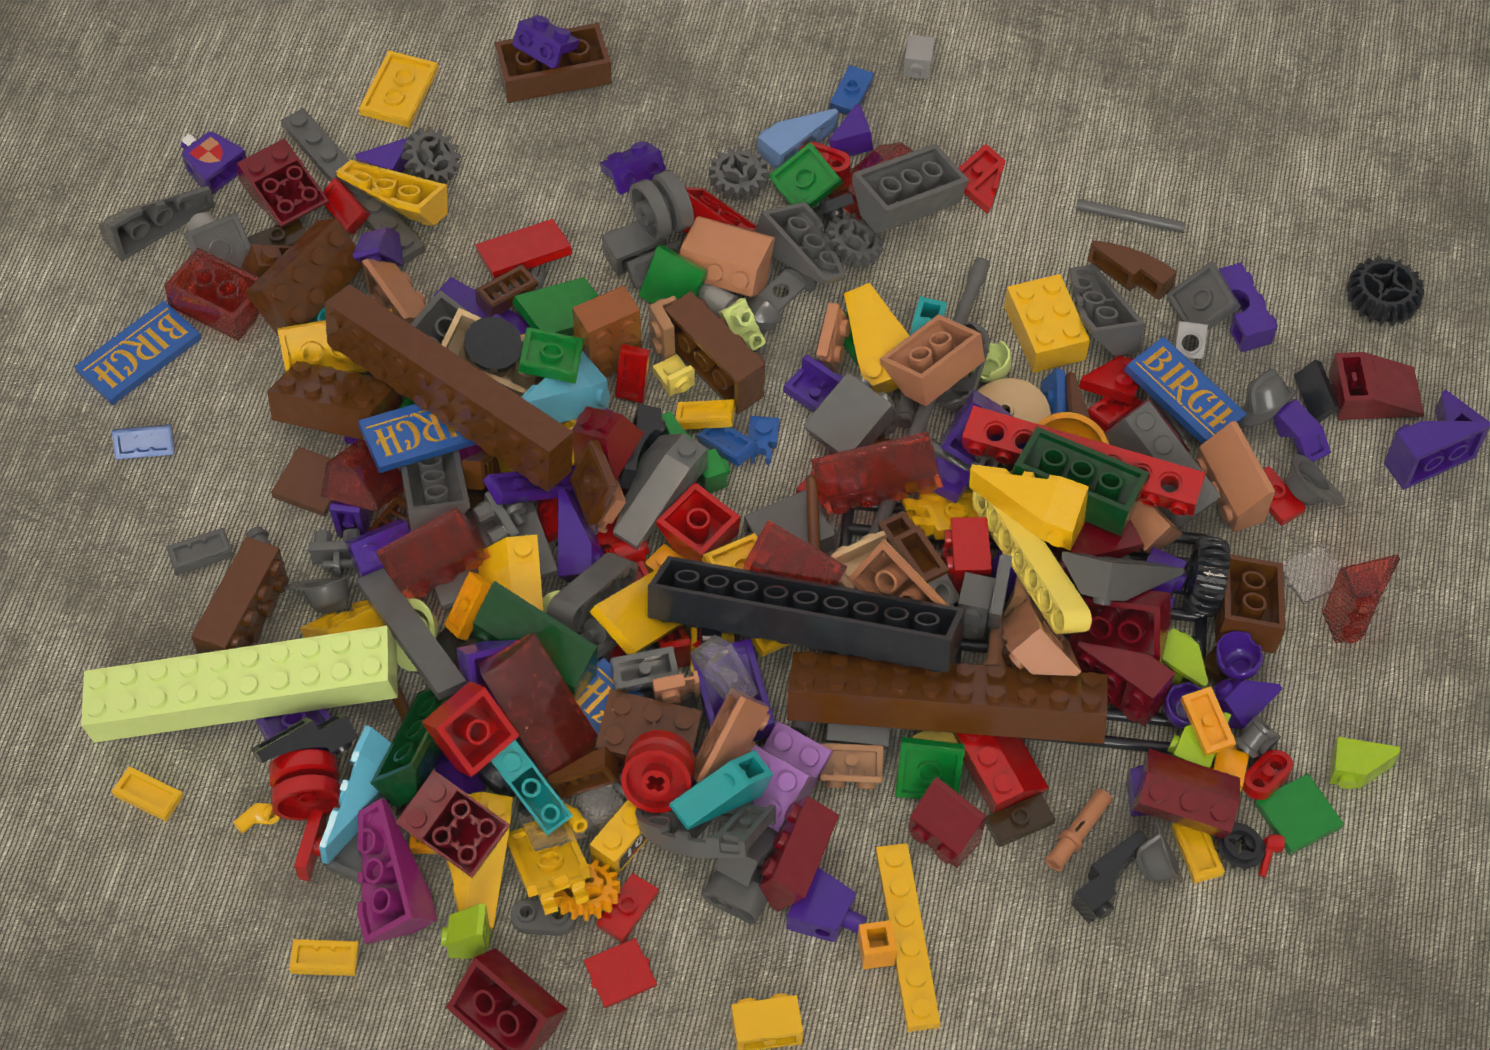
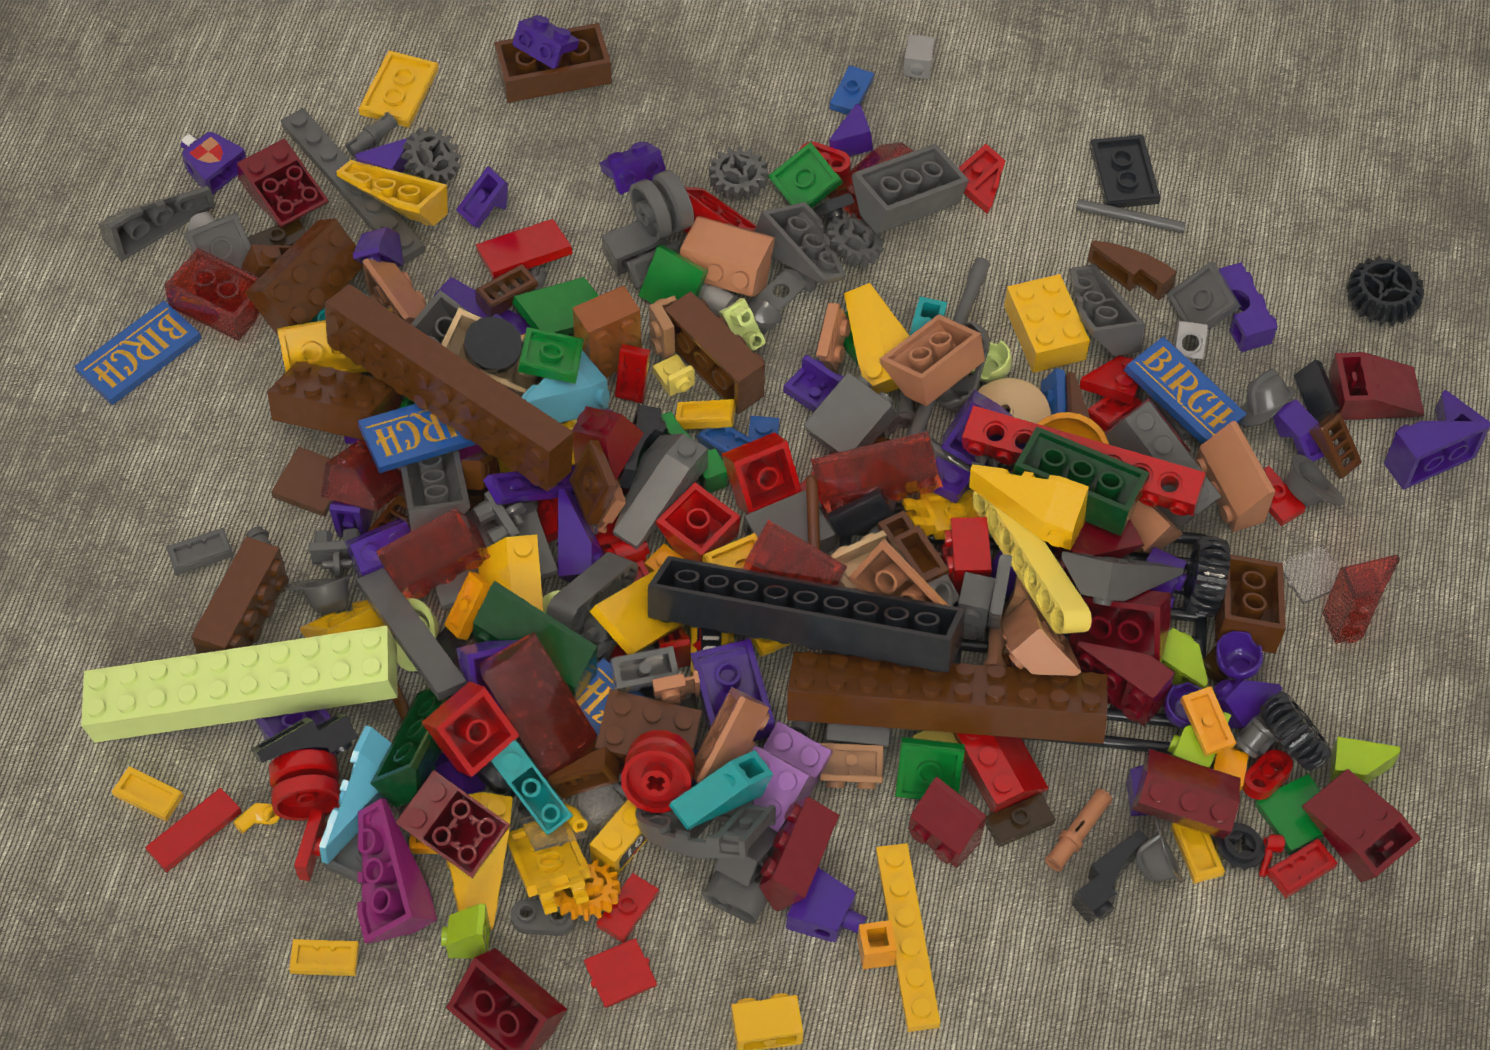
plate [111,424,175,460] -> none
red tile [323,177,370,235] -> none
clear slope [691,635,759,700] -> none
medium blue slope [758,109,839,169] -> none
none -> red tile [145,787,242,873]
none -> dark grey pin [345,112,398,158]
none -> dark purple slope [456,166,508,228]
none -> red brick [722,432,802,514]
none -> black tile [827,488,895,541]
none -> black tile [1089,134,1161,208]
none -> black gear [1260,691,1332,771]
none -> red plate [1266,839,1338,898]
none -> dark red slope [1301,769,1421,883]
none -> reddish brown slope [1309,412,1362,479]

